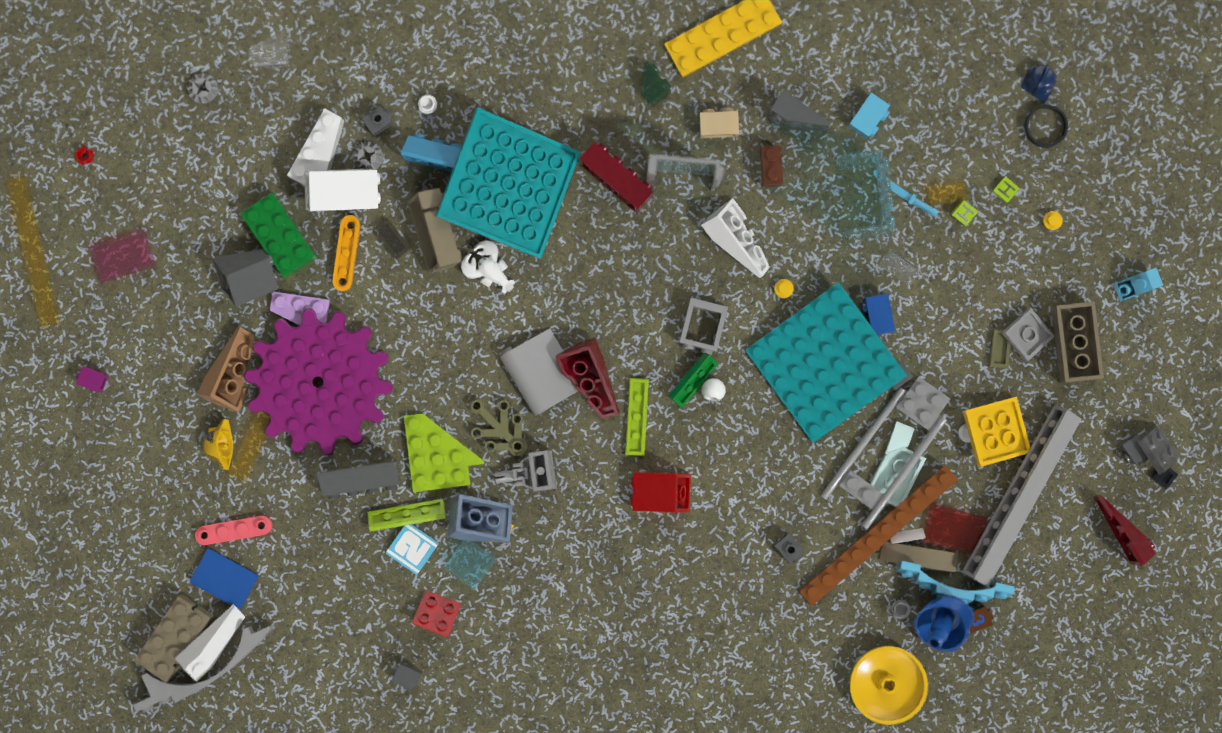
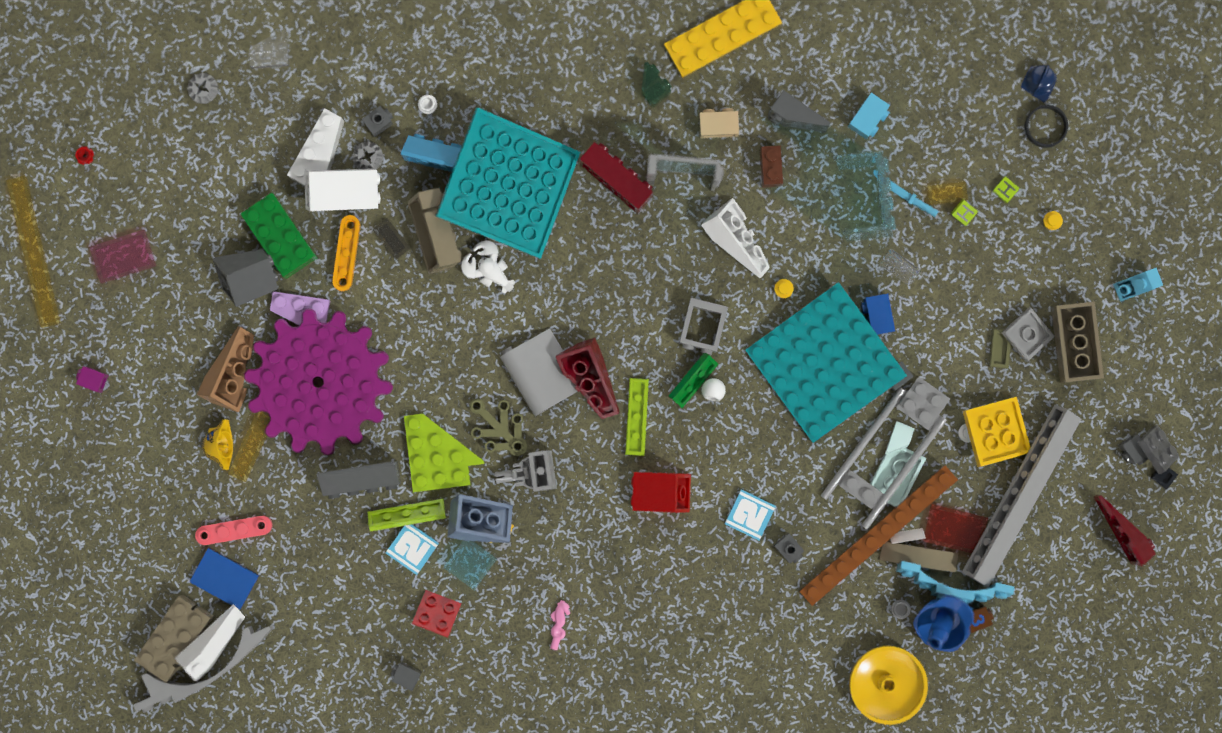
none -> bright pink animal [550,600,570,650]
none -> tile [725,489,776,541]

